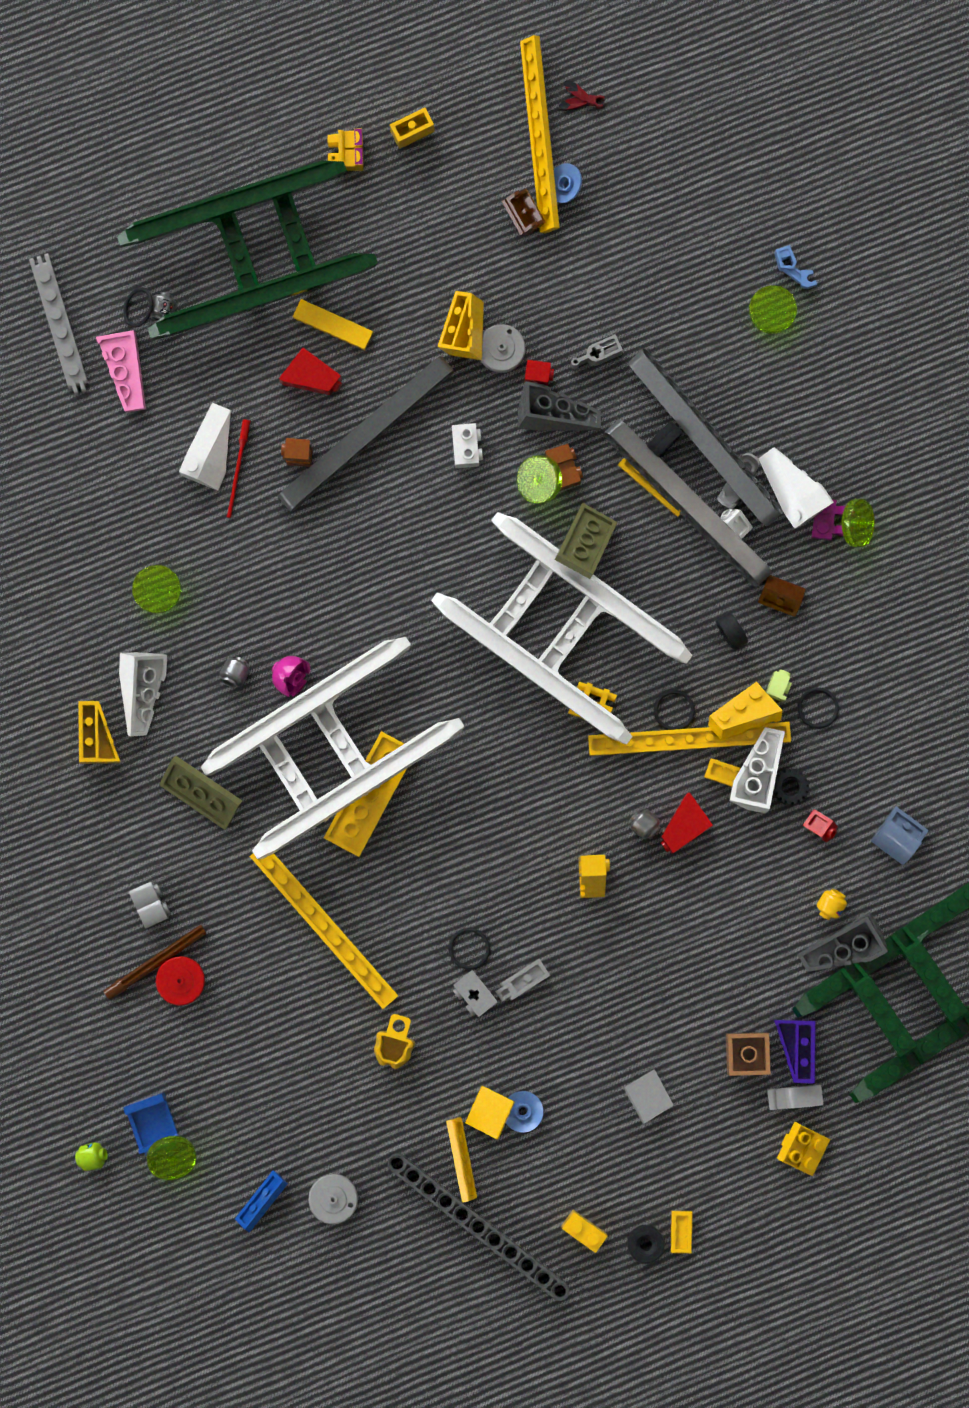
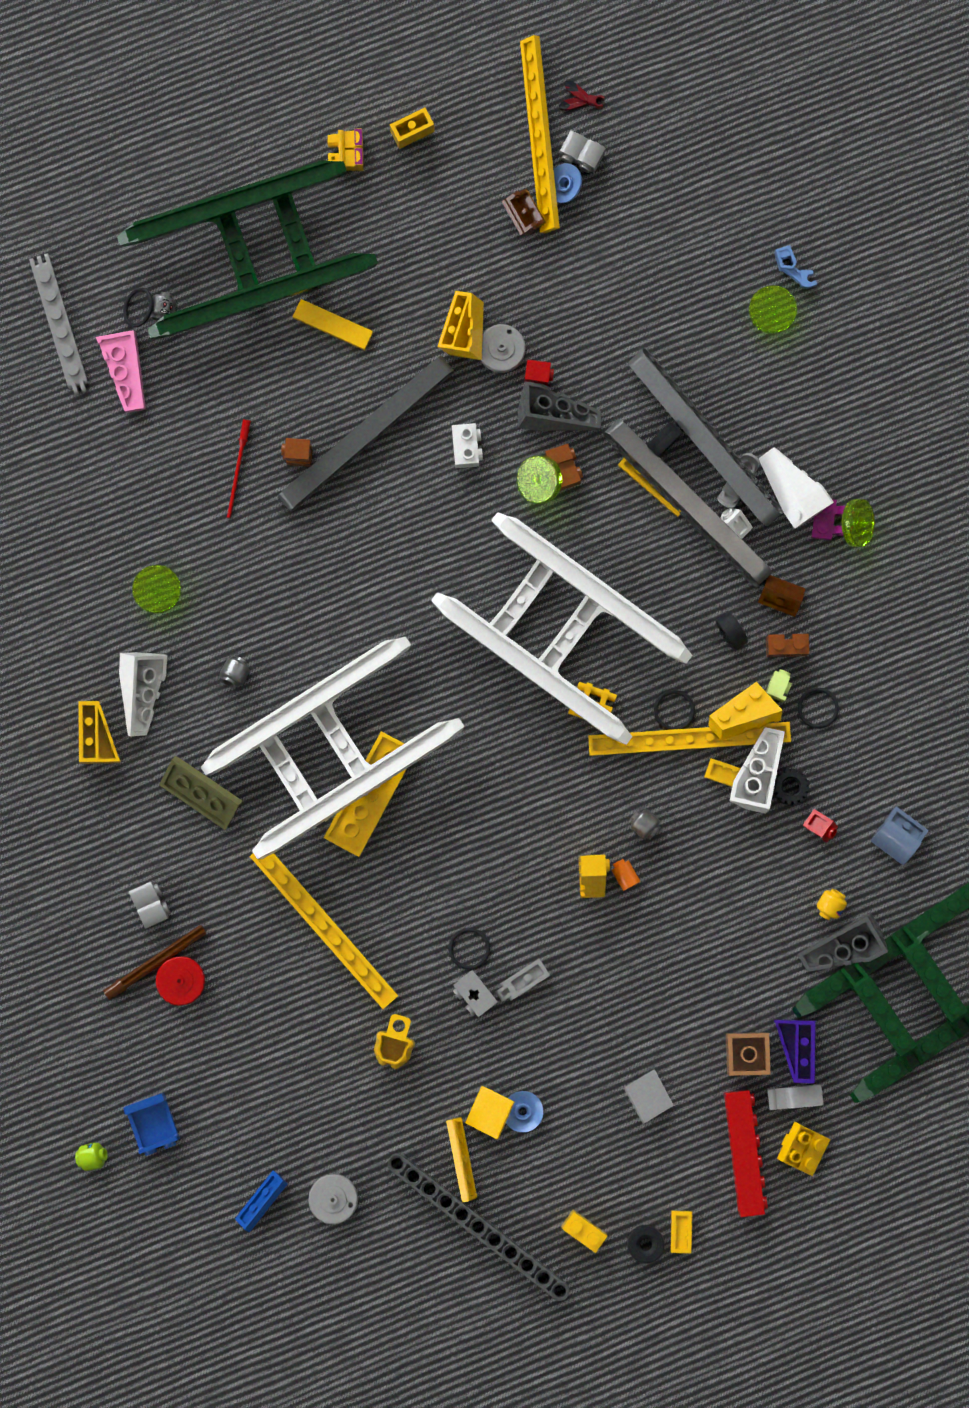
clear neon green wheel [146,1136,197,1180] -> none
white wedge [179,403,231,491] -> none
dark pink cylinder [272,656,310,697] -> none
red slope [279,348,342,395] -> none
olive plate [554,503,617,579] -> none
light grey piece [570,334,623,370] -> none
red slope [660,792,713,854] -> none
none -> light grey brick [559,130,606,173]
none -> orange brick [611,859,640,891]
none -> red brick [724,1089,768,1217]
none -> dark orange brick [766,634,809,657]

